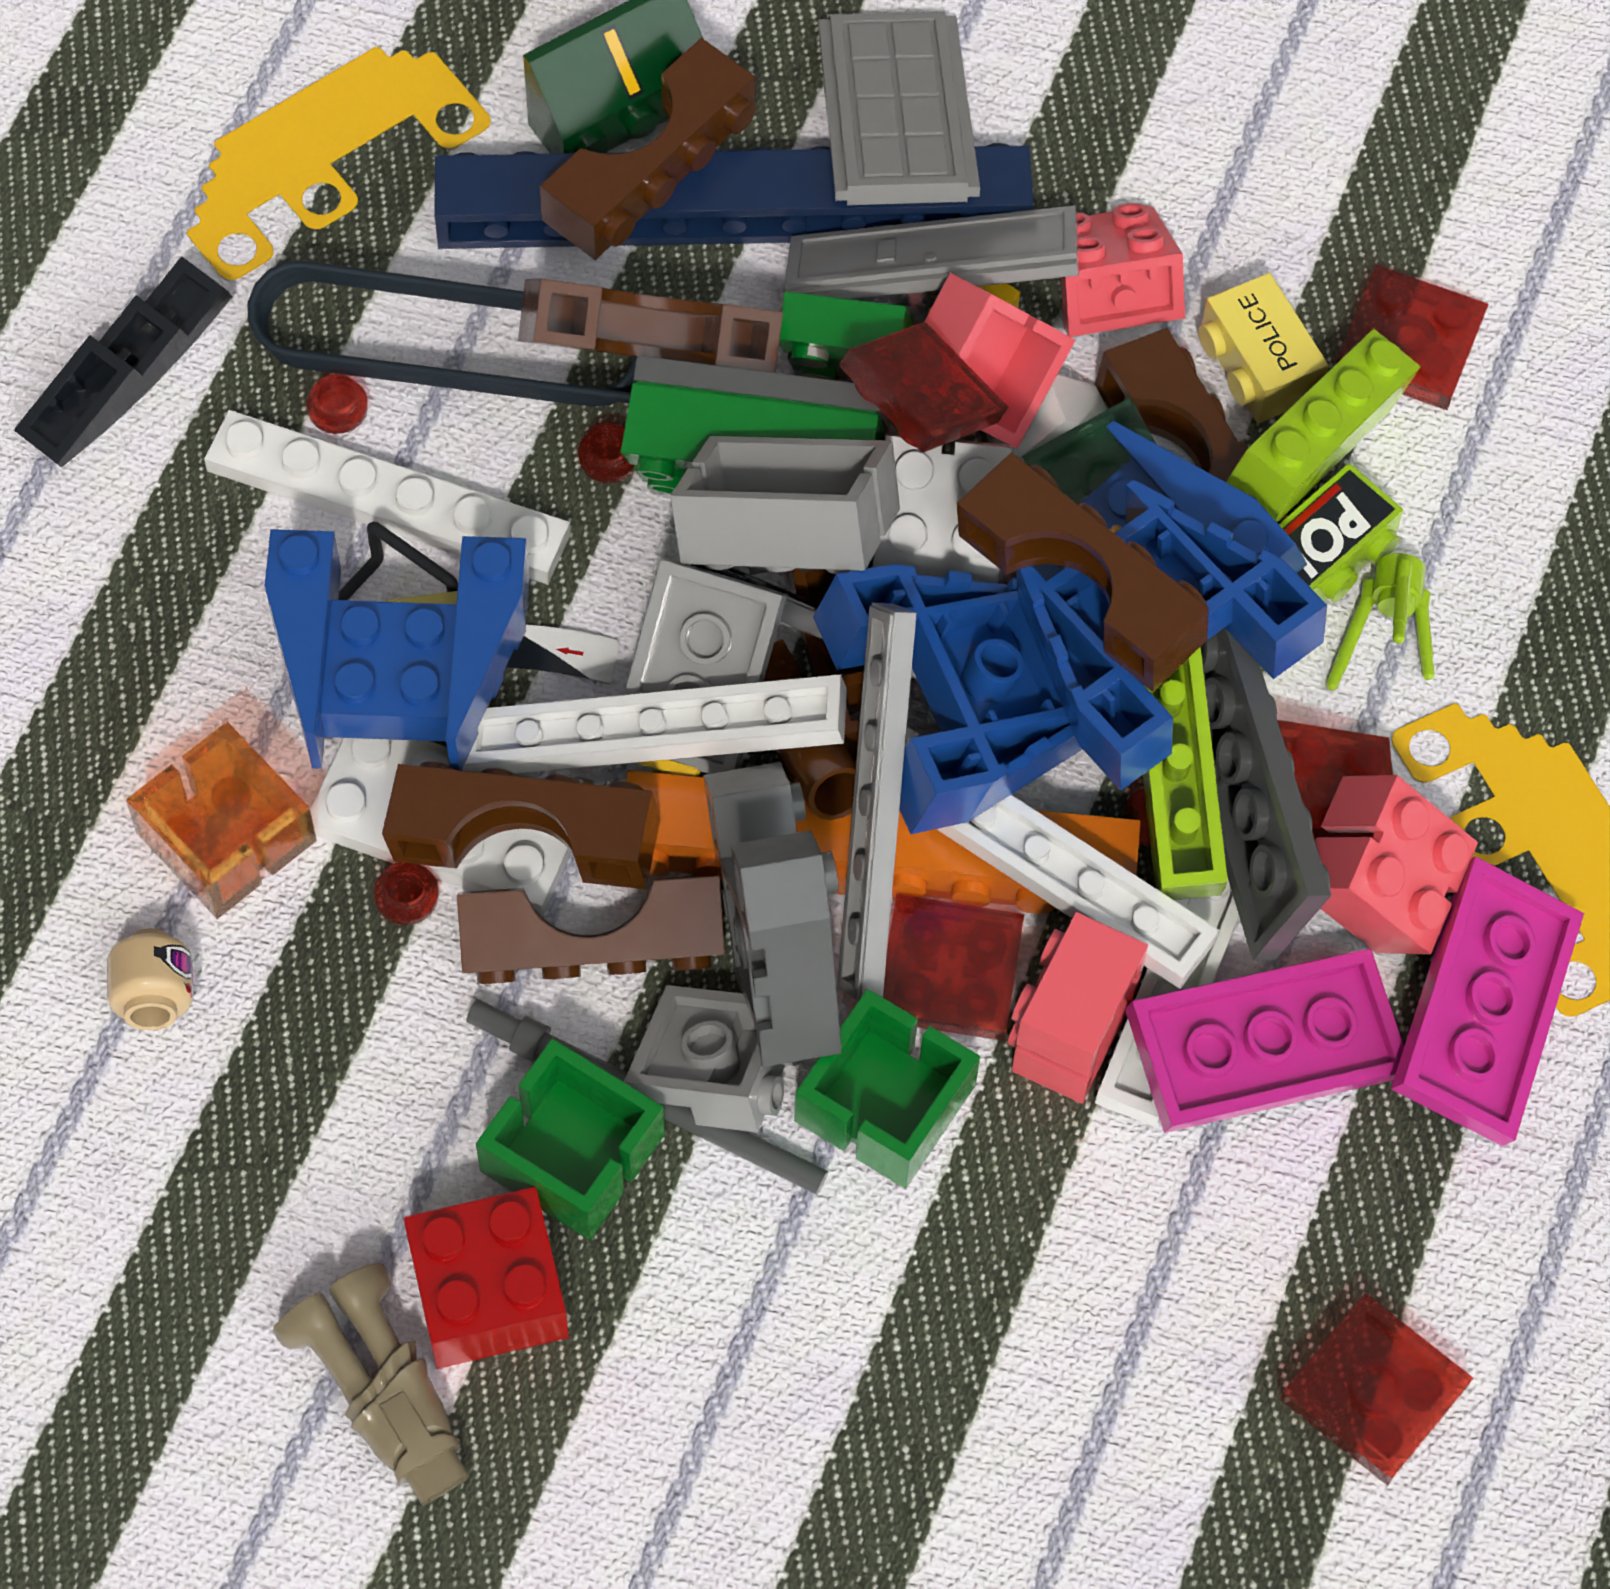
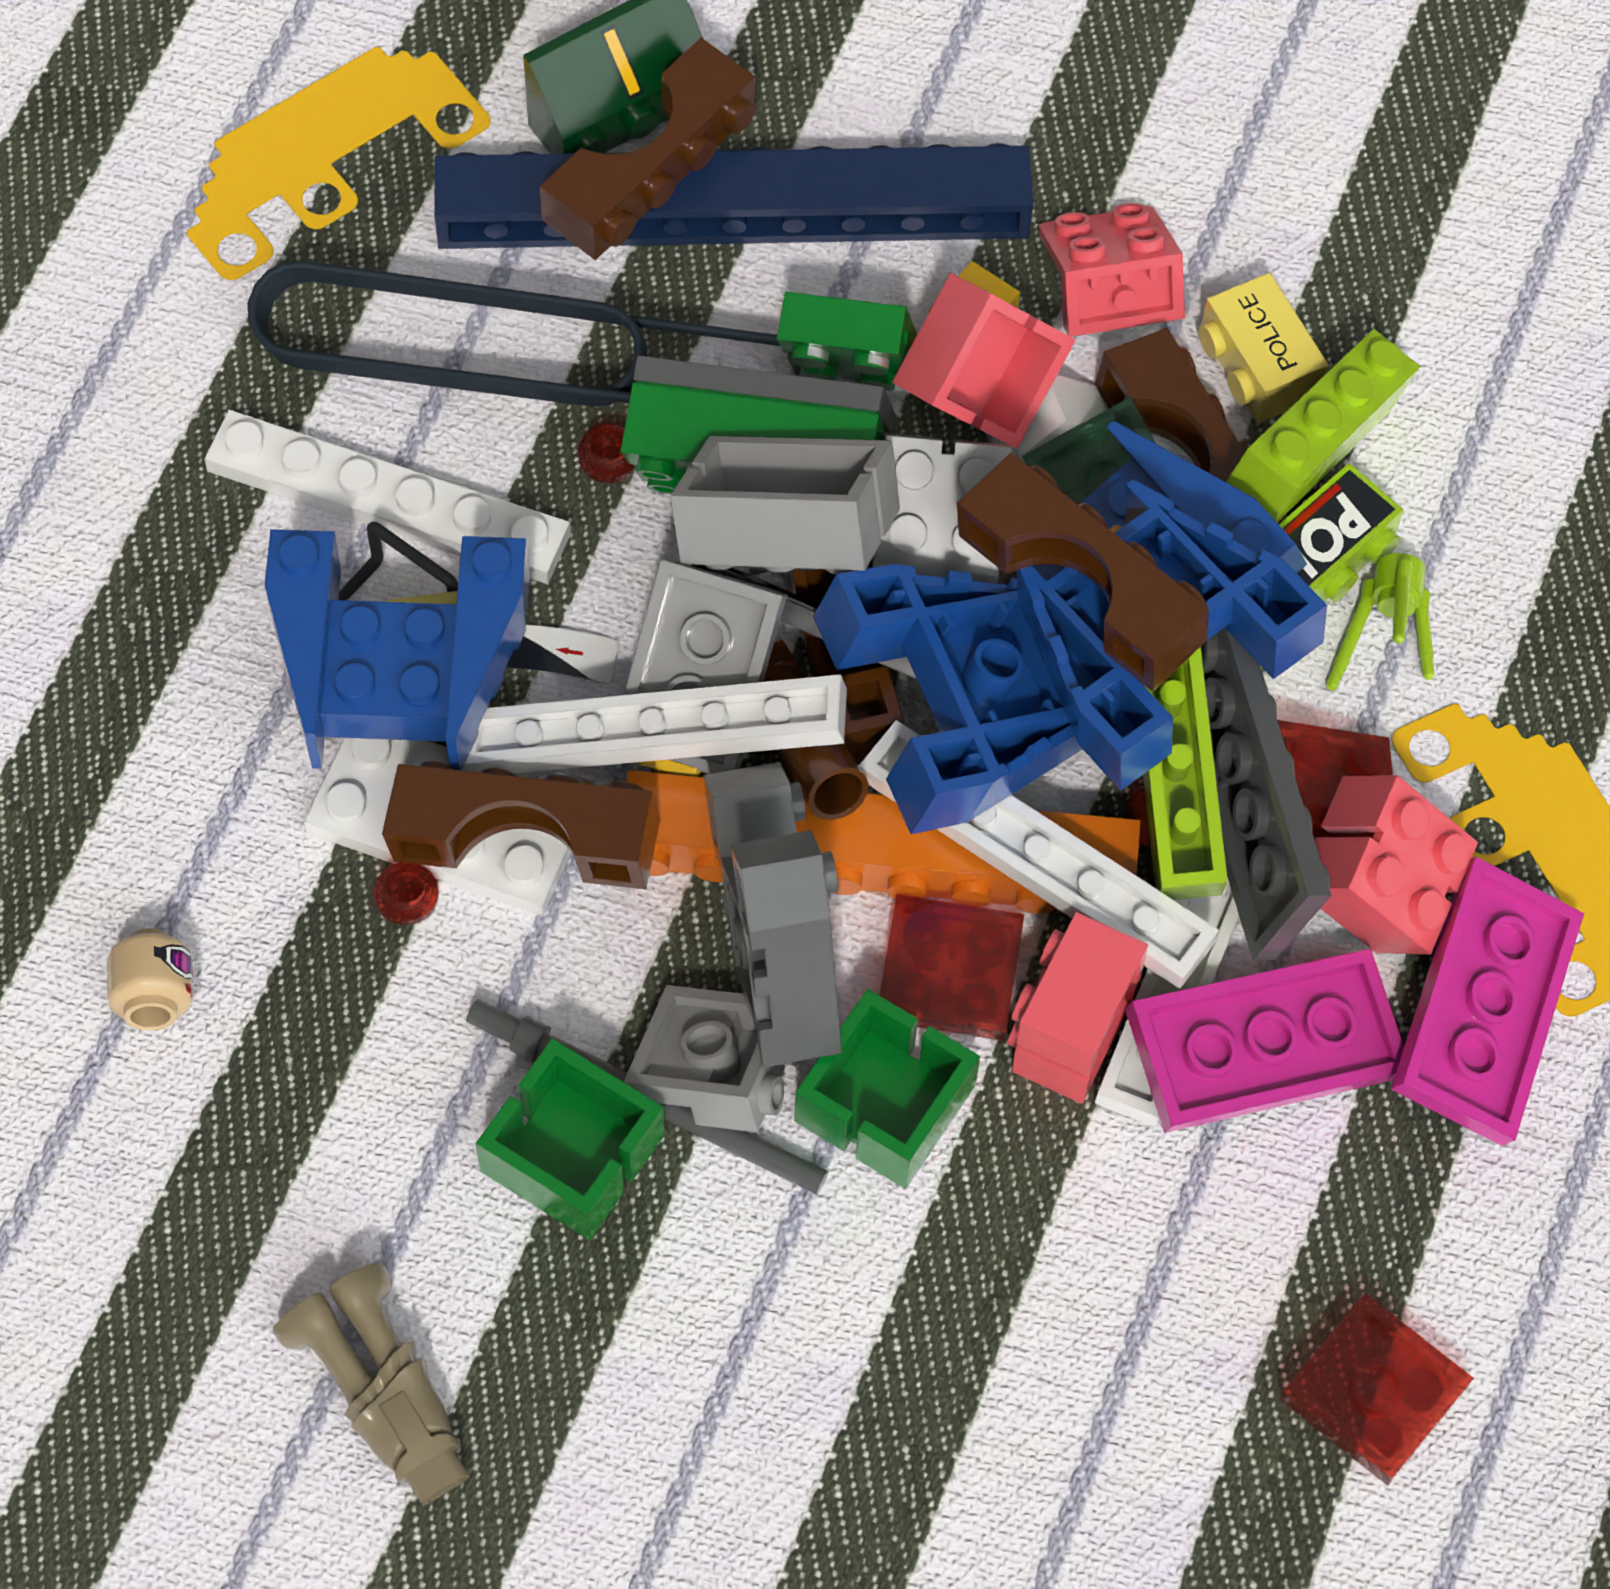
black slope [14,256,233,468] -> none
clear orange piece [126,721,317,919] -> none
clear red plate [306,374,368,434] -> none
red brick [403,1187,569,1369] -> none
reddish brown arch [457,874,725,984] -> none
reddish brown arch [518,278,783,373] -> none
light grey piece [785,205,1079,300] -> none
light grey piece [818,11,980,205] -> none
light grey tile [837,603,916,1001] -> none
clear red tile [839,322,1009,453] -> none
clear red plate [1336,265,1489,411] -> none

